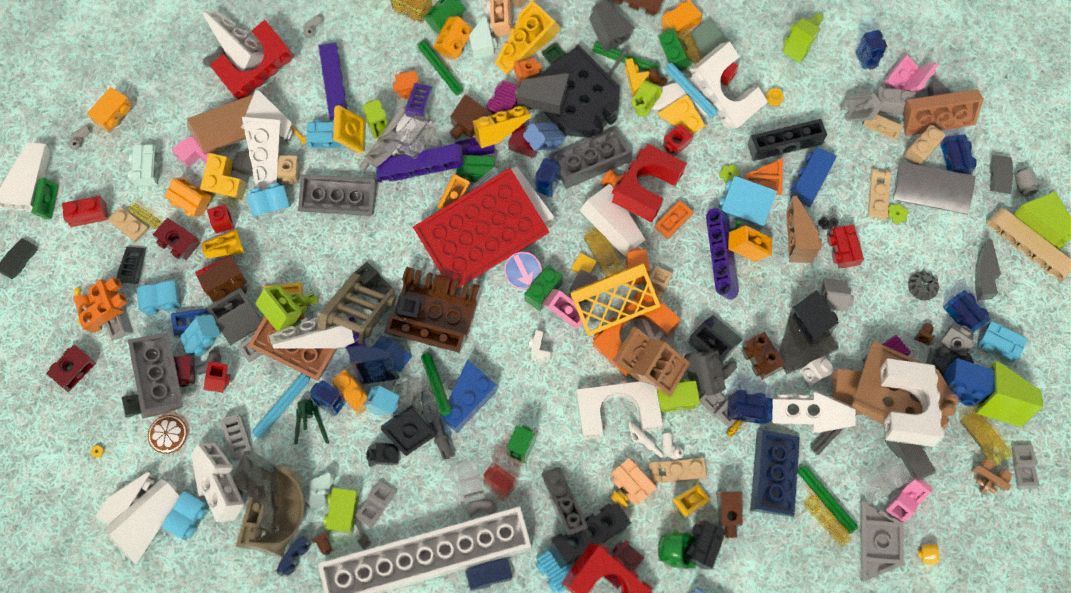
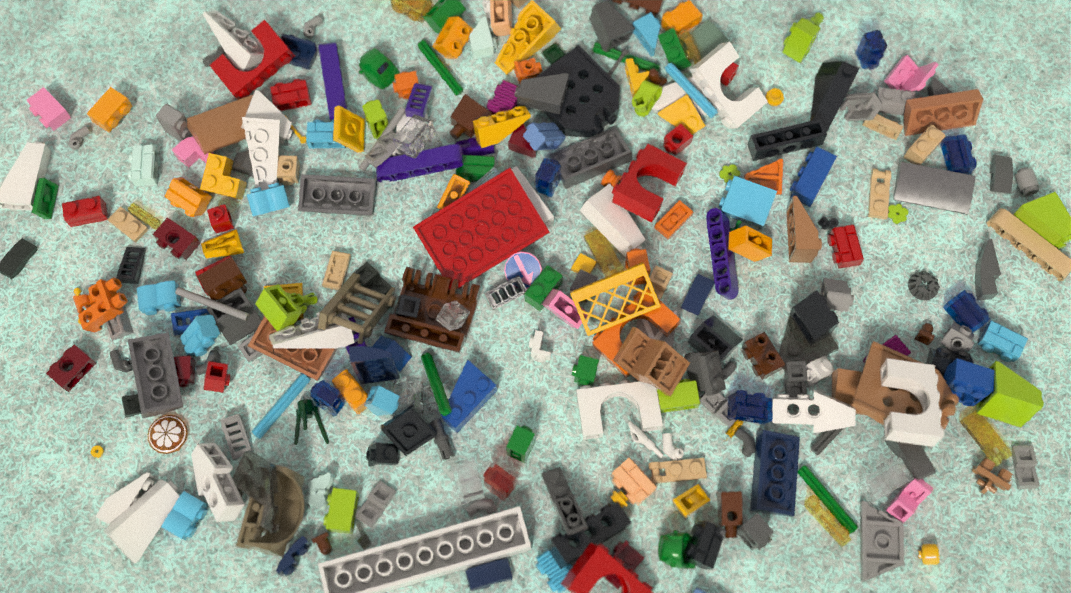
none -> bright pink brick [26,87,71,131]
none -> dark grey arm [109,350,133,373]
none -> light grey brick [156,103,192,142]
none -> light grey piece [175,287,250,321]
none -> red brick [270,79,312,112]
none -> dark blue bracket [281,34,318,70]
none -> tan plate [322,250,351,290]
none -> green helmet [358,48,400,90]
none -> clear brick [435,301,470,331]
none -> slope [484,275,527,310]
none -> green brick [571,355,599,387]
none -> medium azure slope [633,13,661,57]
none -> dark blue slope [681,274,715,316]
none -> dark grey arm [734,427,756,457]
none -> dark grey brick [737,513,774,550]
none -> dark grey slope [784,361,808,397]
none -> black wedge [810,61,860,132]

